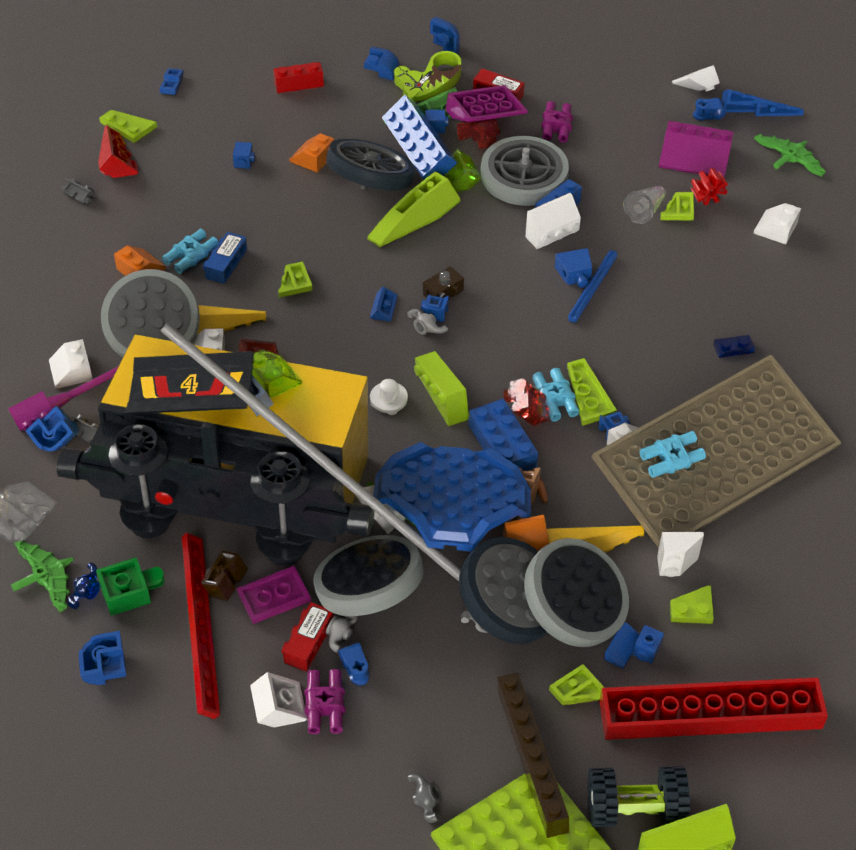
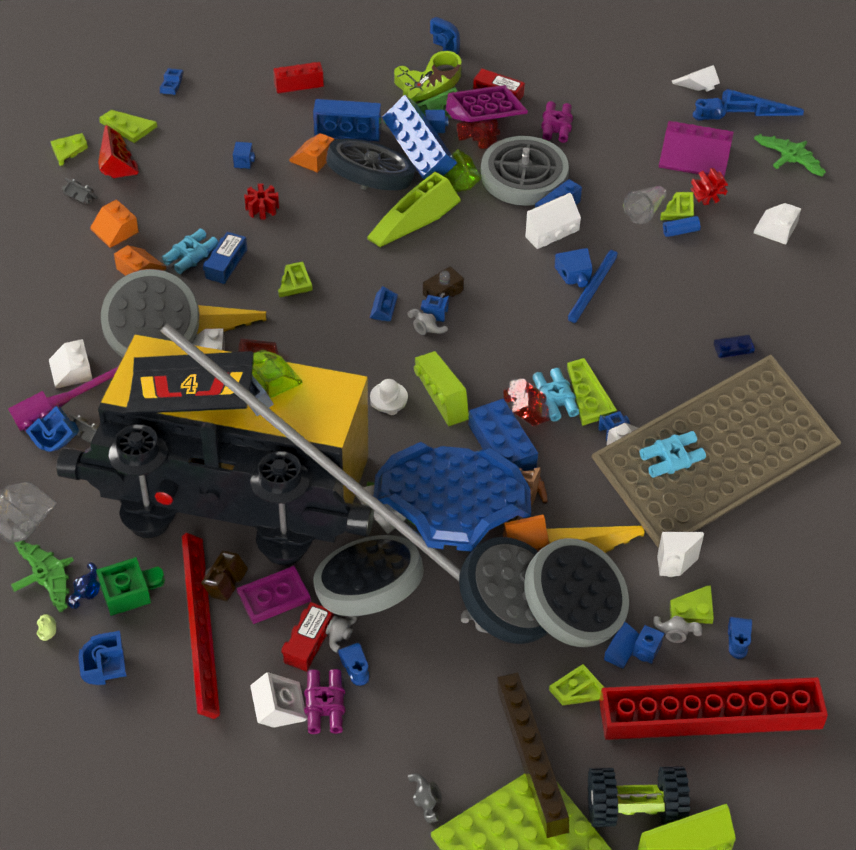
blue brick [364,46,400,80] -> none
none -> yellowish green plate [37,614,56,641]
none -> lime wing [50,133,88,166]
none -> orange slope [90,199,139,248]
none -> red gear [244,183,279,219]
none -> blue brick [313,99,381,142]
none -> light grey piece [653,616,702,643]
none -> blue axle [663,216,701,237]
none -> blue piece [728,617,752,659]

